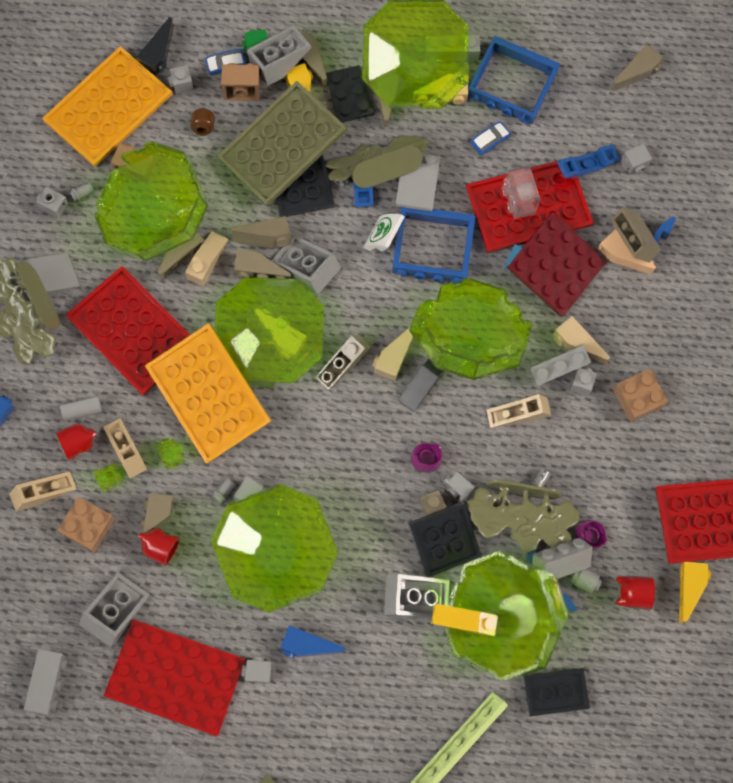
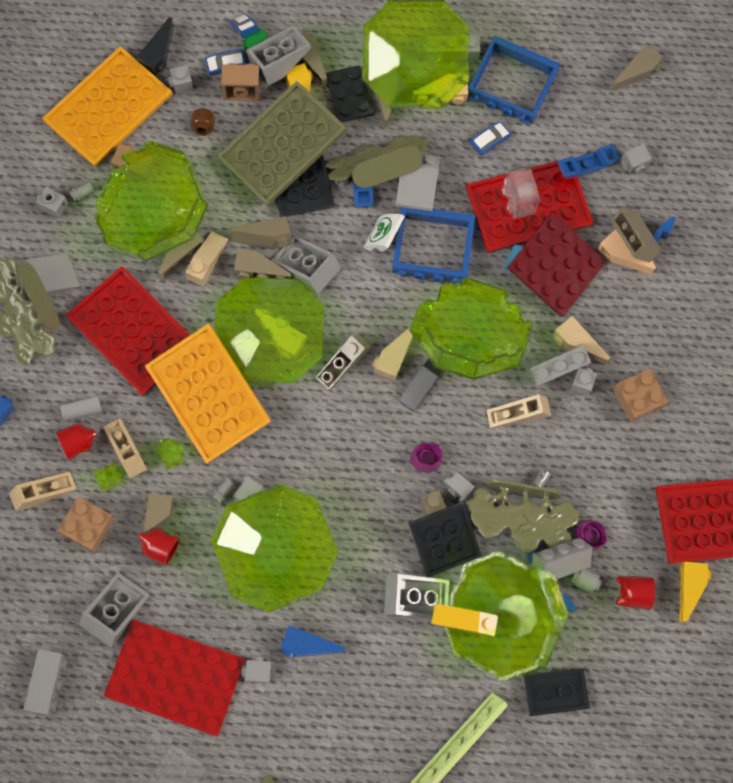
none -> slope [229,14,258,38]

